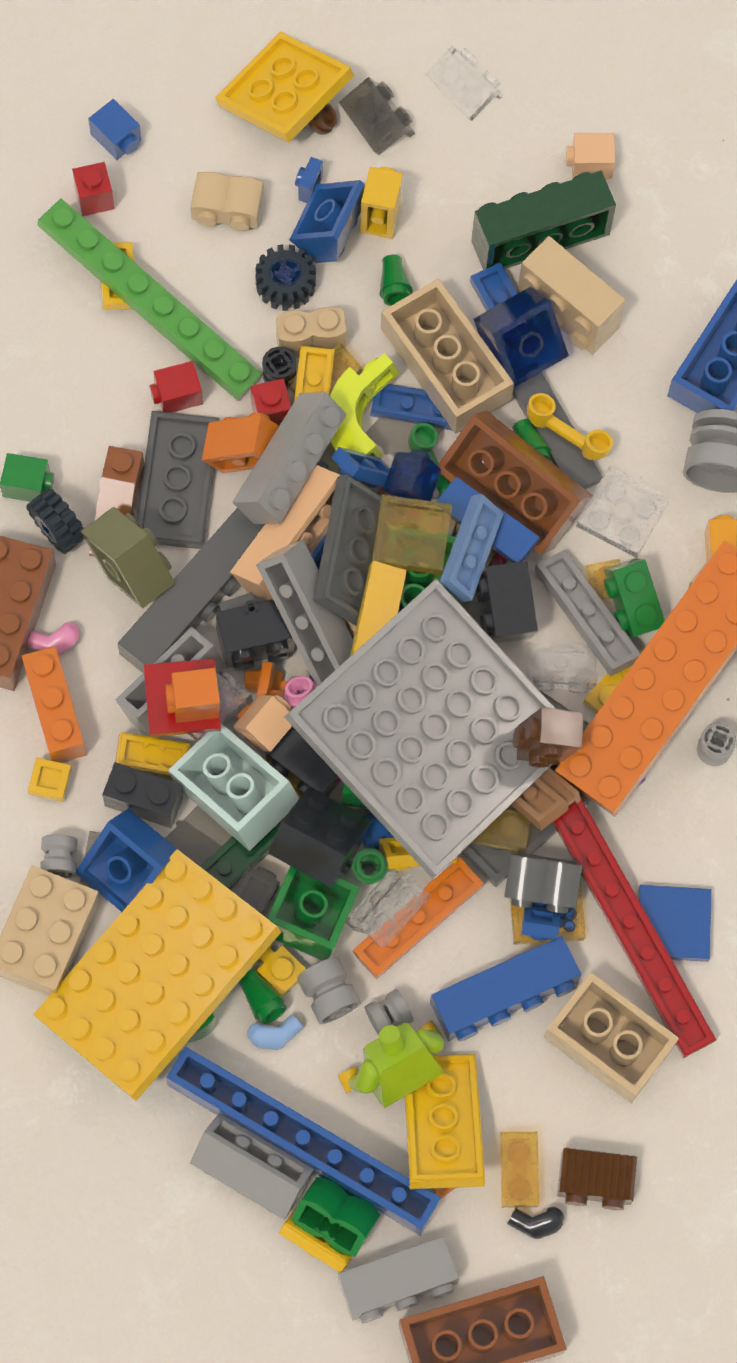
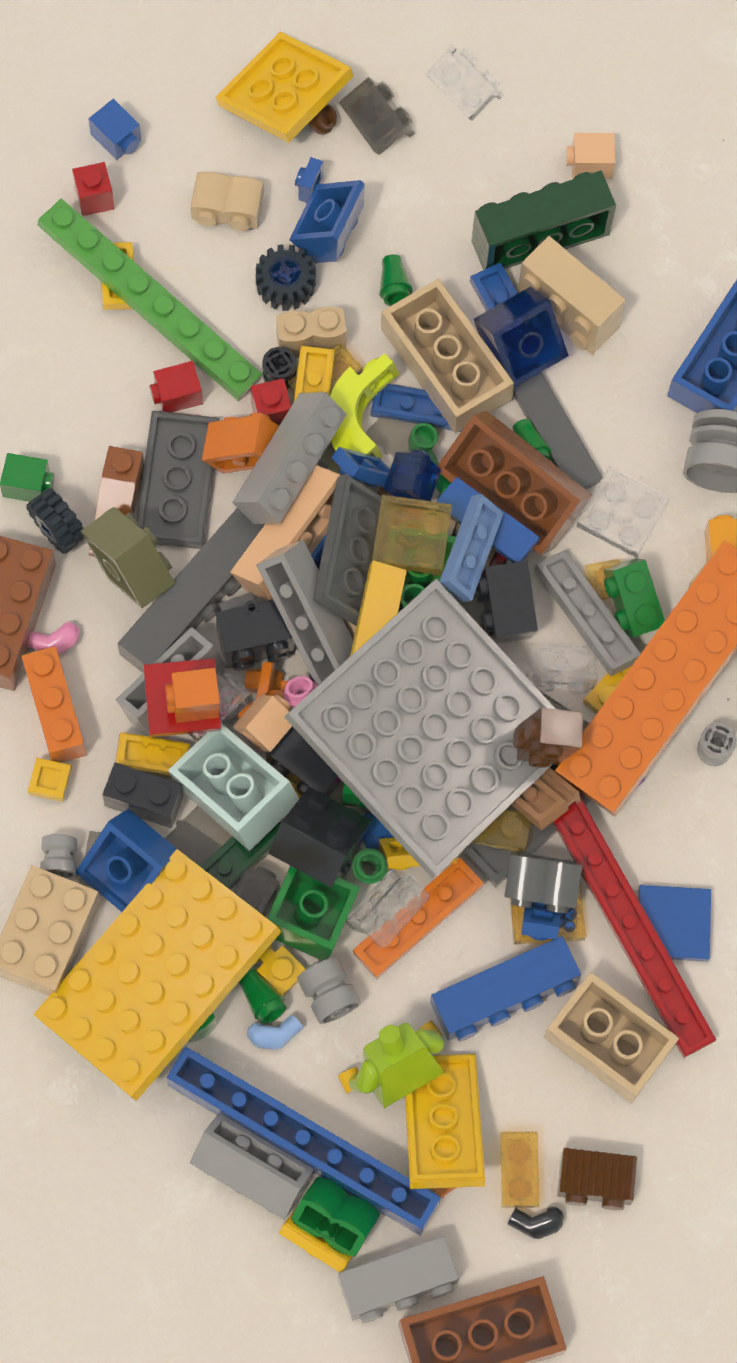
yellow brick [360,166,403,239] -> none
light grey wheel [364,989,414,1035] -> none
yellow bar [527,393,613,460] -> none

